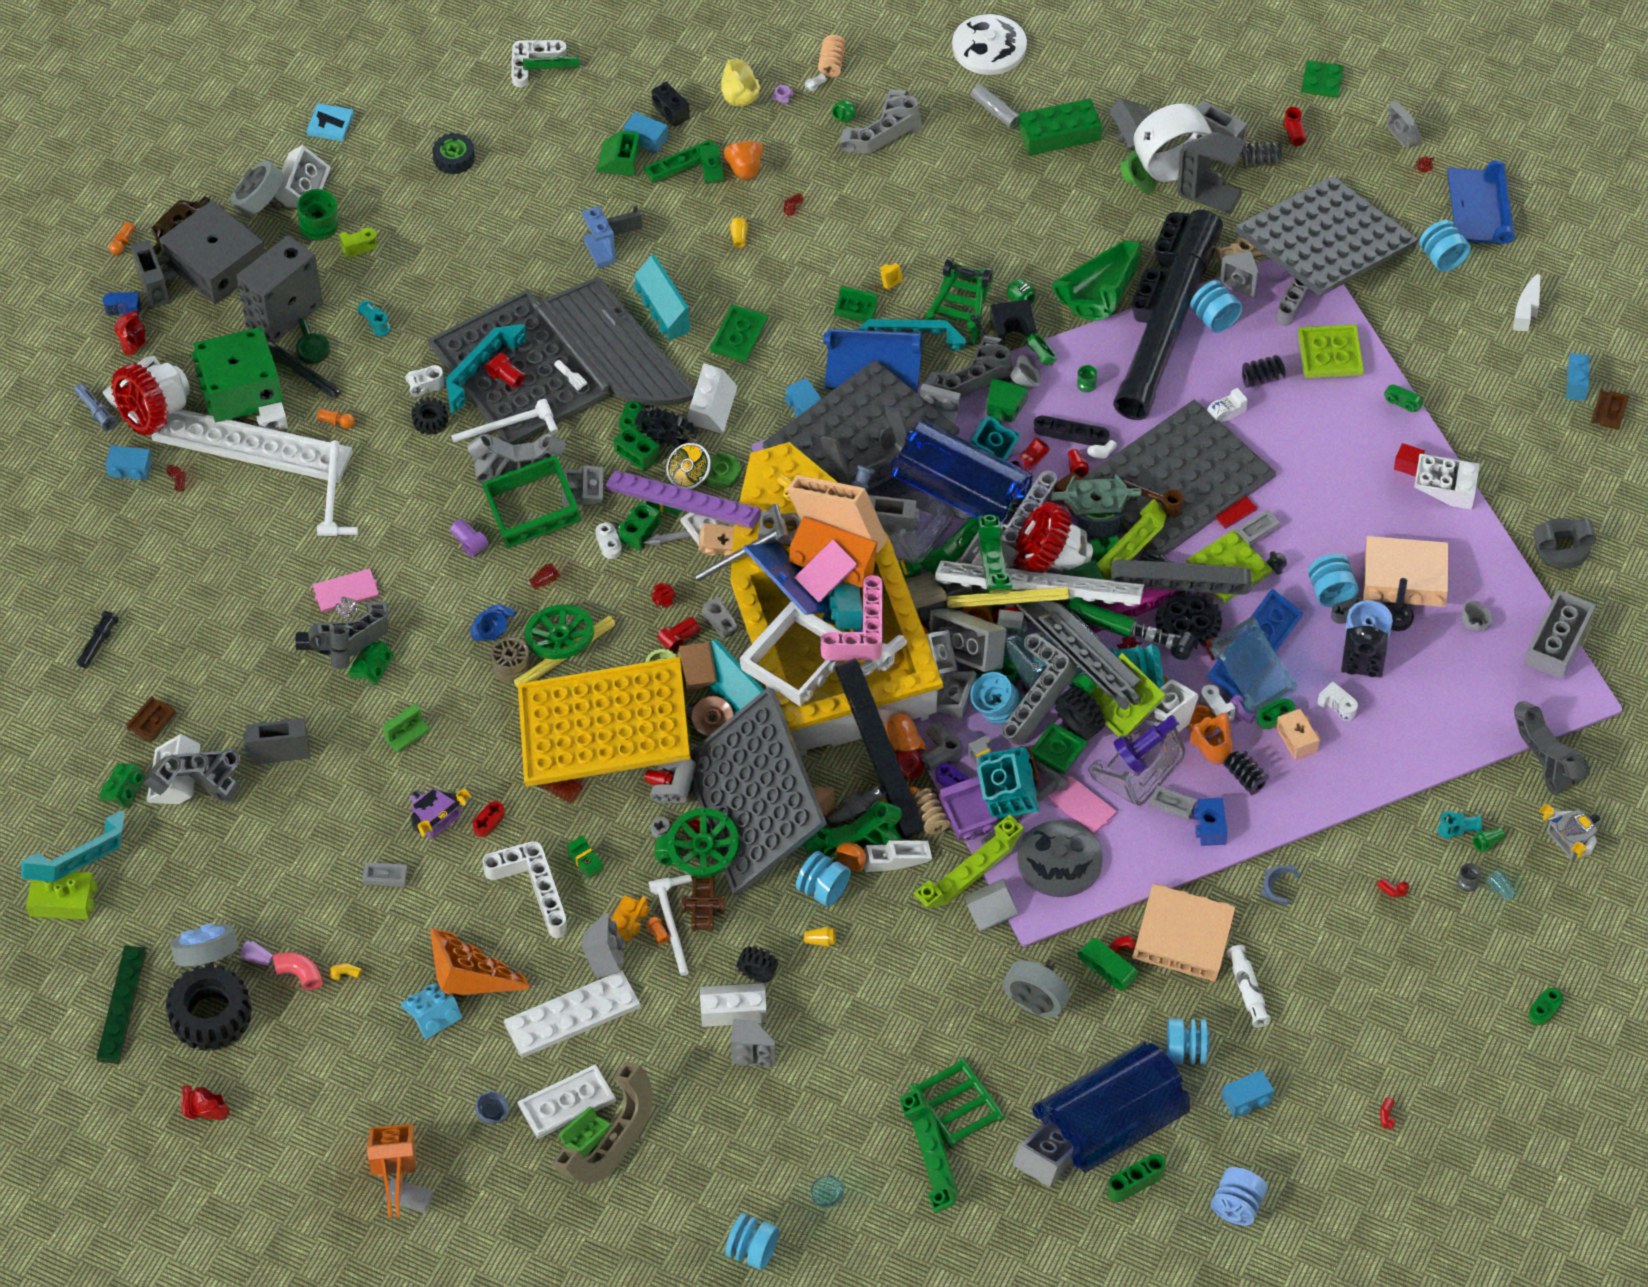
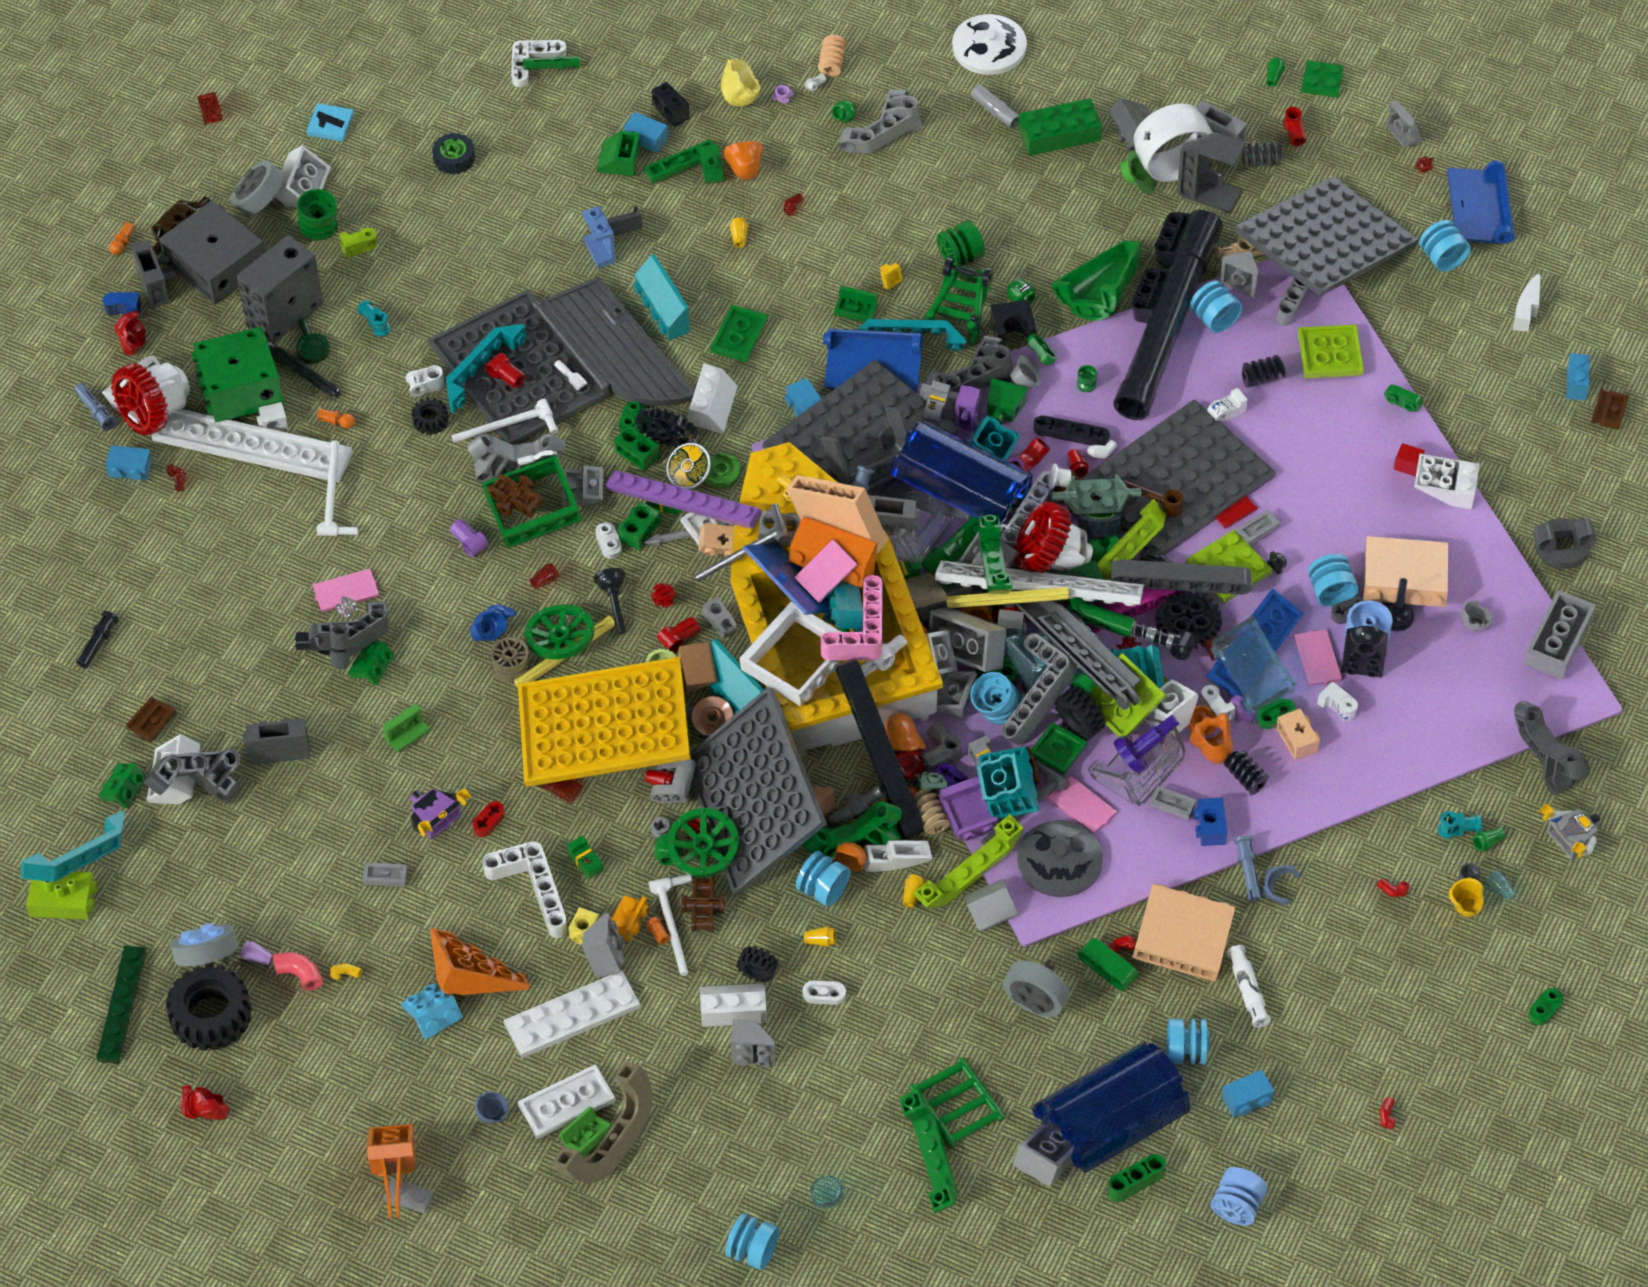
none -> clear red brick [197,92,223,125]
none -> reddish brown axle [487,474,544,518]
none -> white piece [518,450,557,466]
none -> light yellow brick [569,907,599,944]
none -> black piece [593,568,626,634]
none -> white plate [803,981,846,1005]
none -> yellow cone [902,874,925,908]
none -> sand green slope [915,772,947,789]
none -> light grey leg [924,380,951,422]
none -> green wheel [937,220,985,266]
none -> medium lavender brick [955,385,981,431]
none -> white piece [1049,463,1071,489]
none -> sand blue pin [1234,836,1262,901]
none -> green cone [1266,58,1285,87]
none -> bright pink piece [1293,629,1342,686]
none -> yellow hair [1449,878,1484,917]

